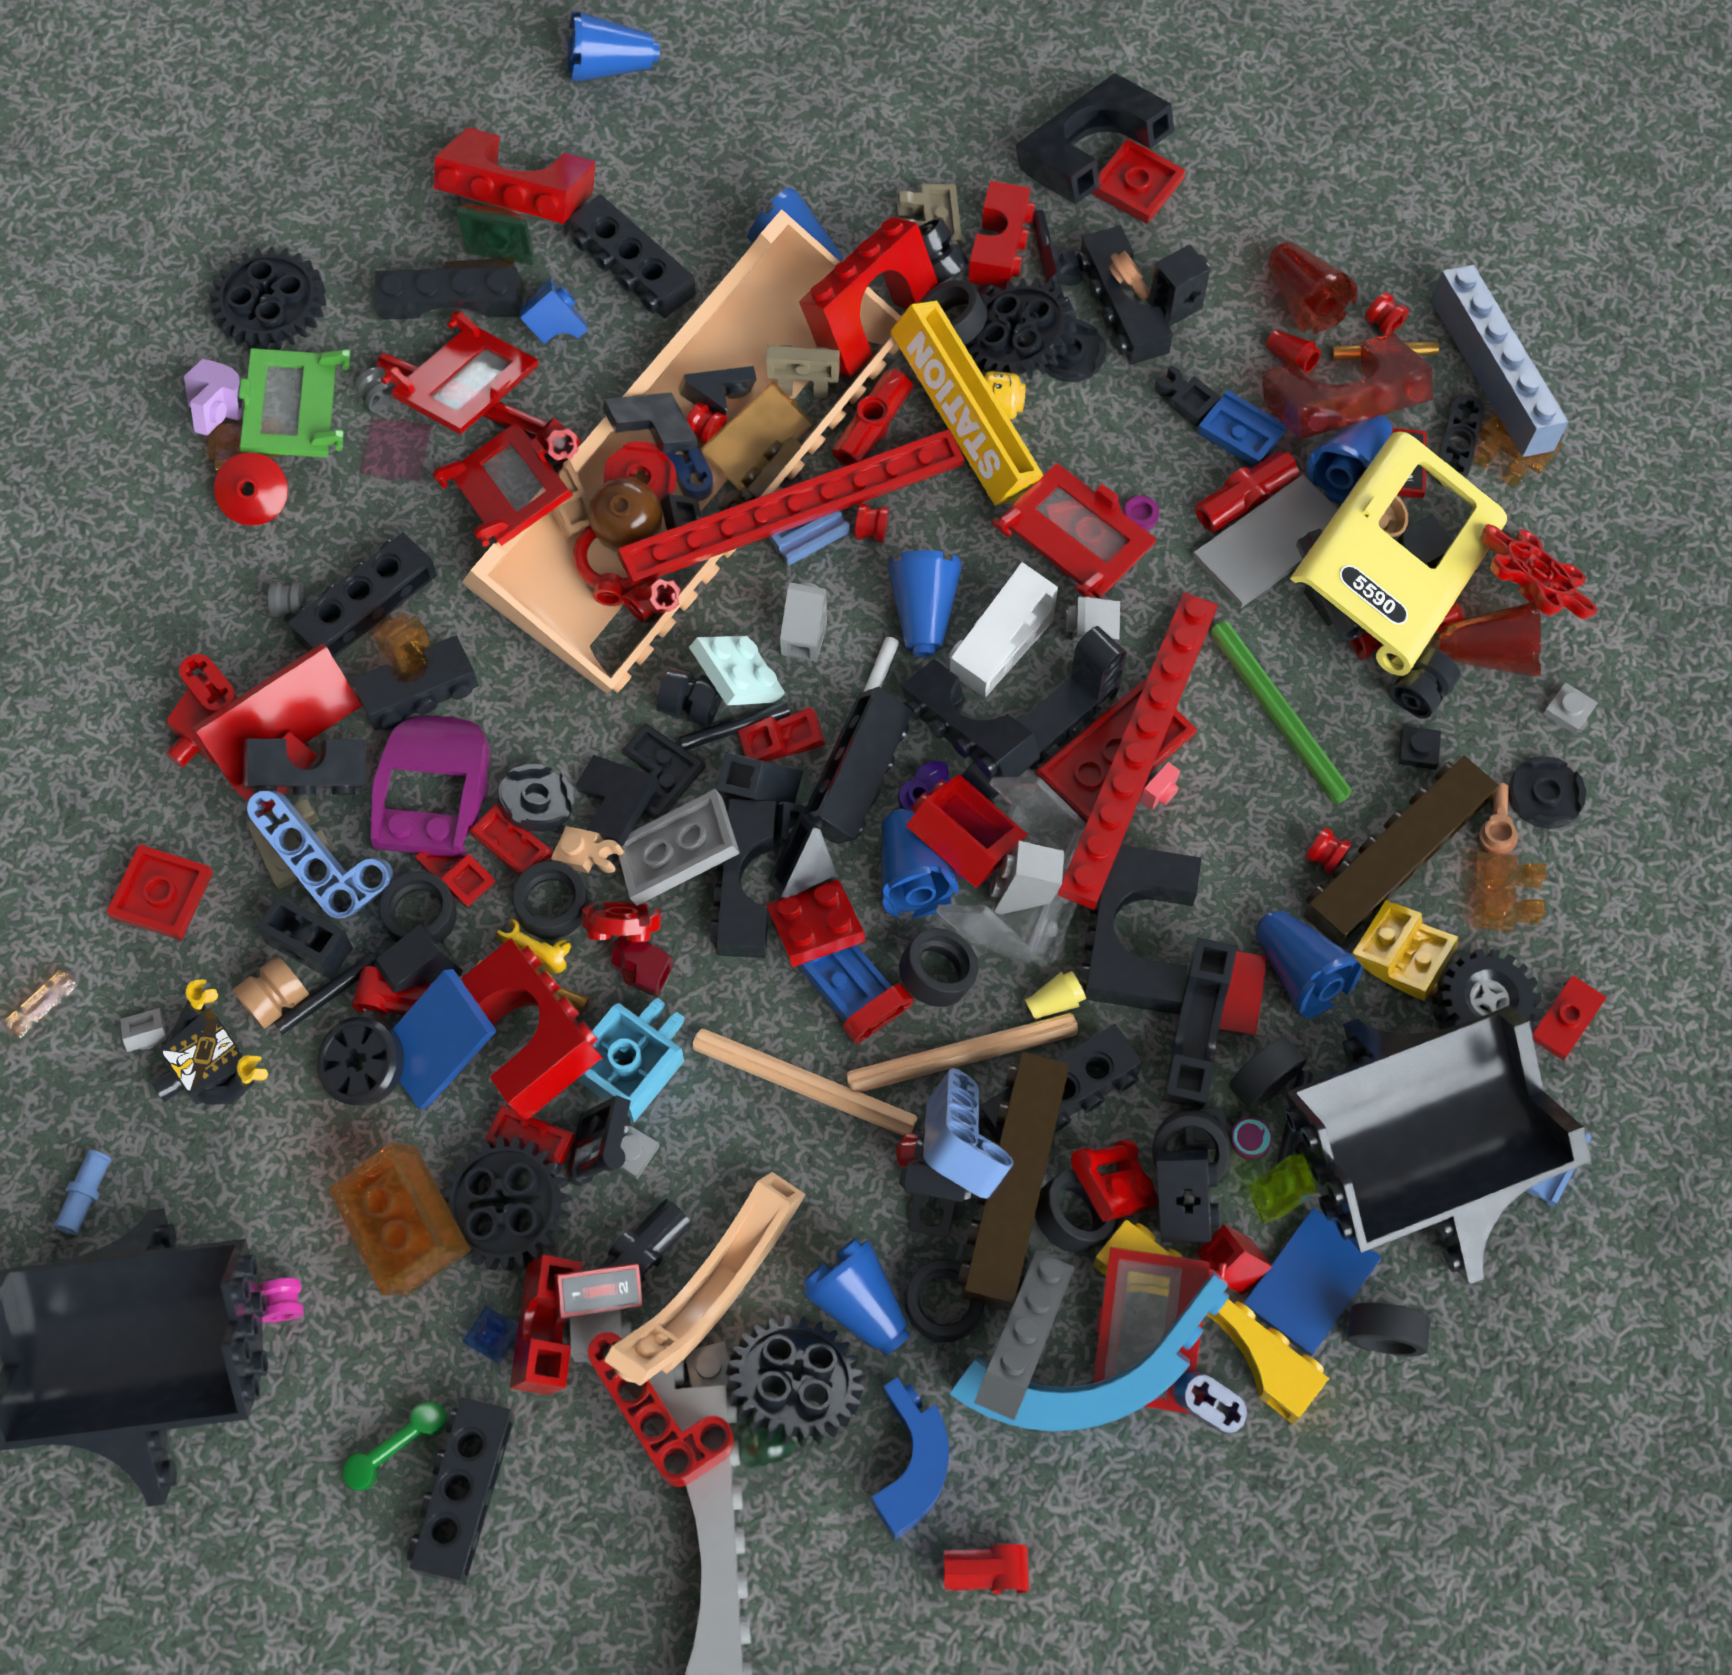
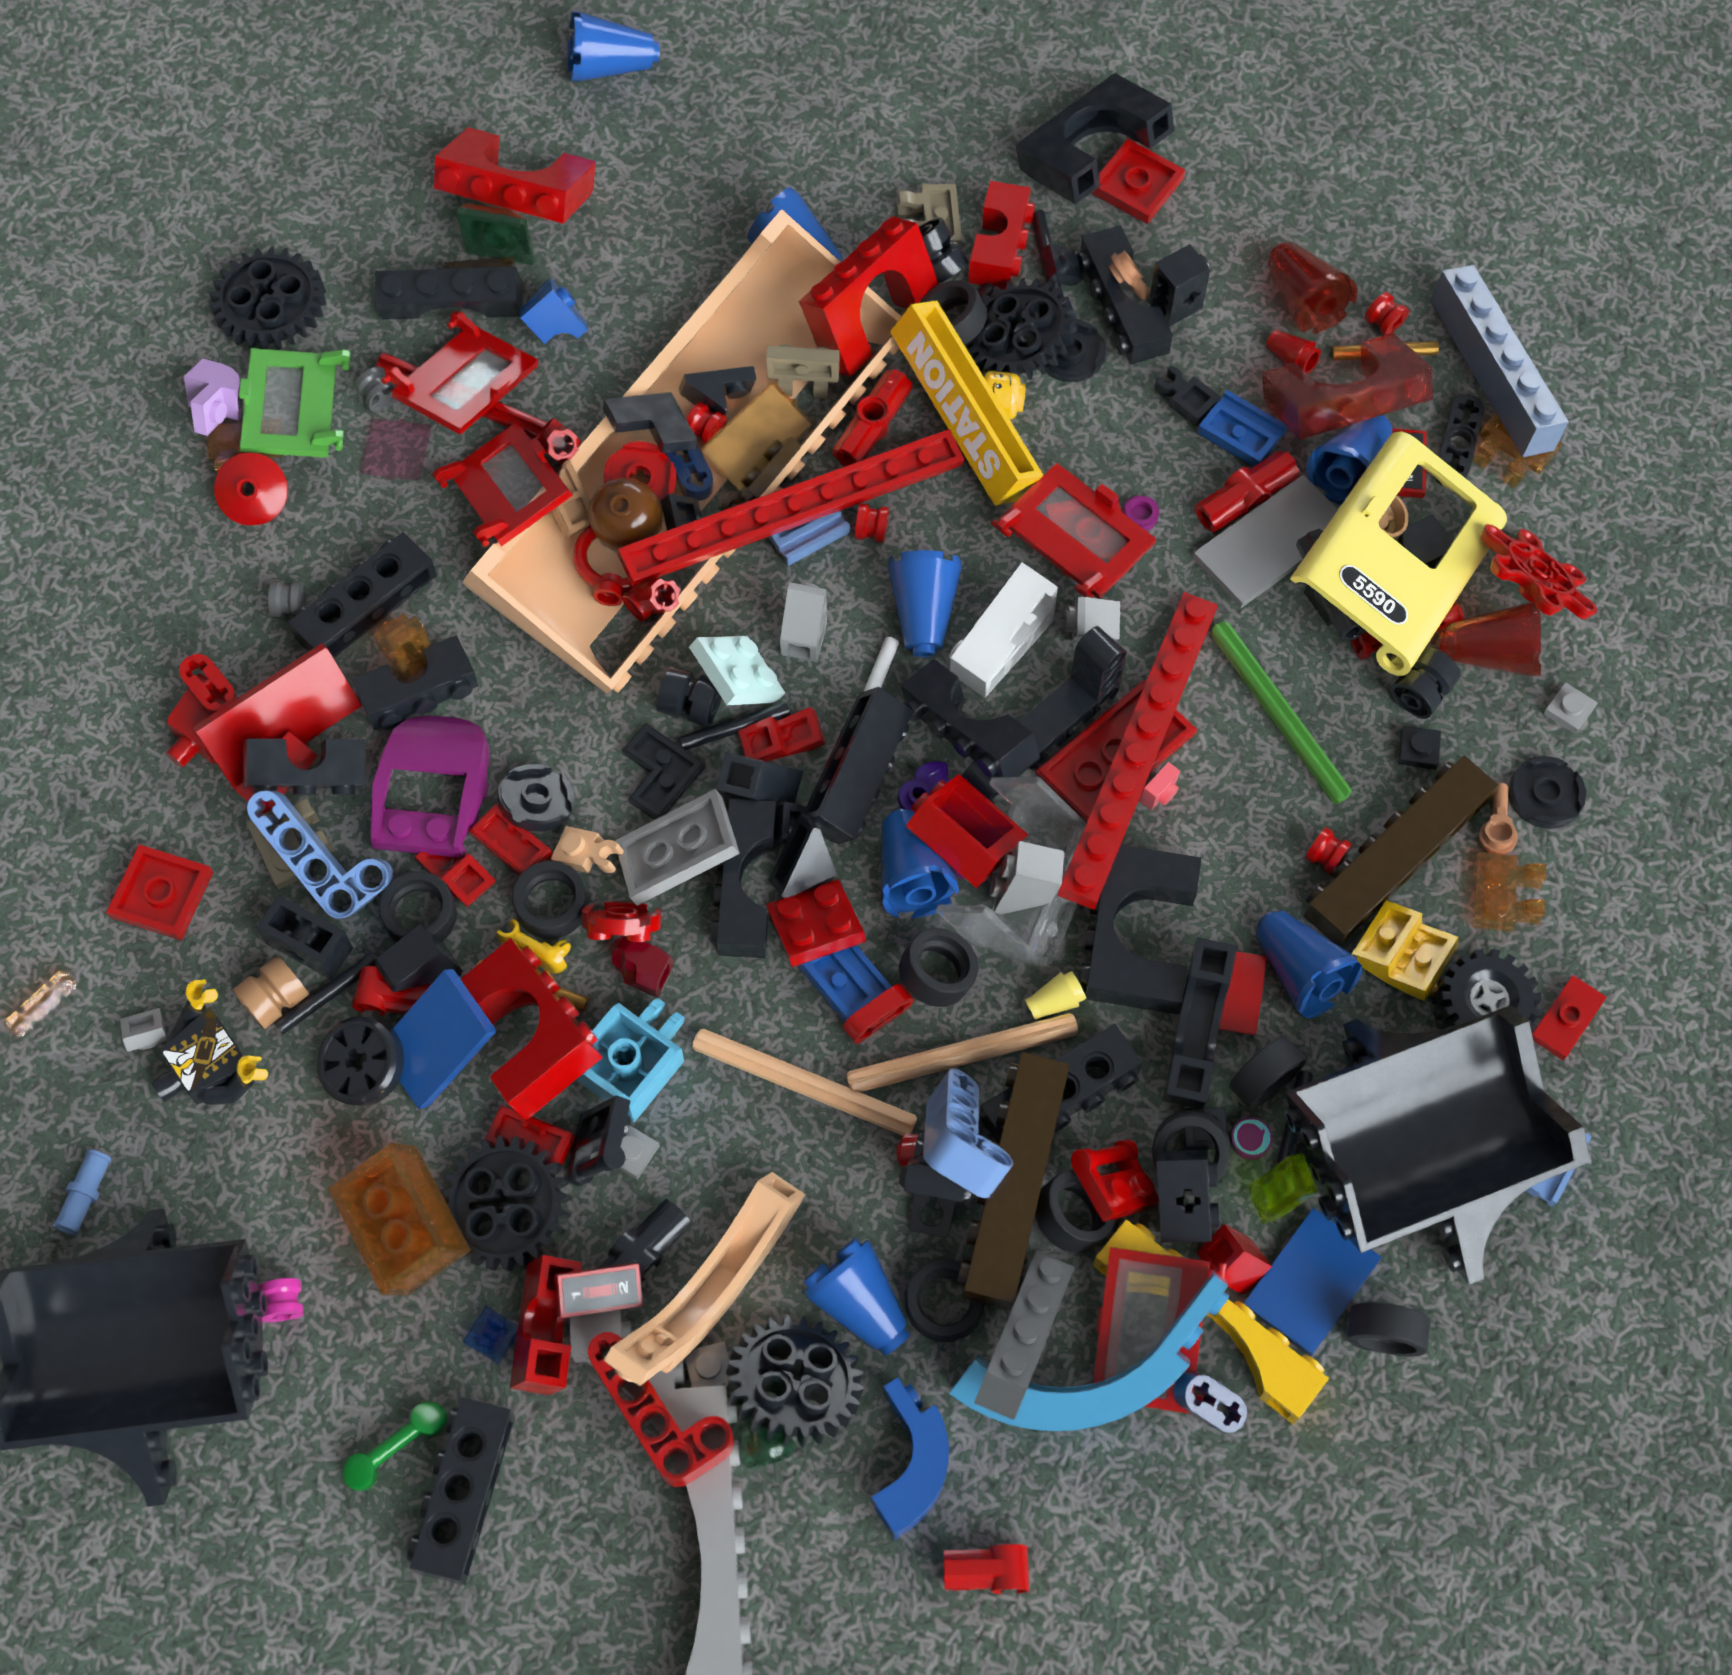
black brick [569,194,696,319] -> none
black tile [575,755,660,846] -> none

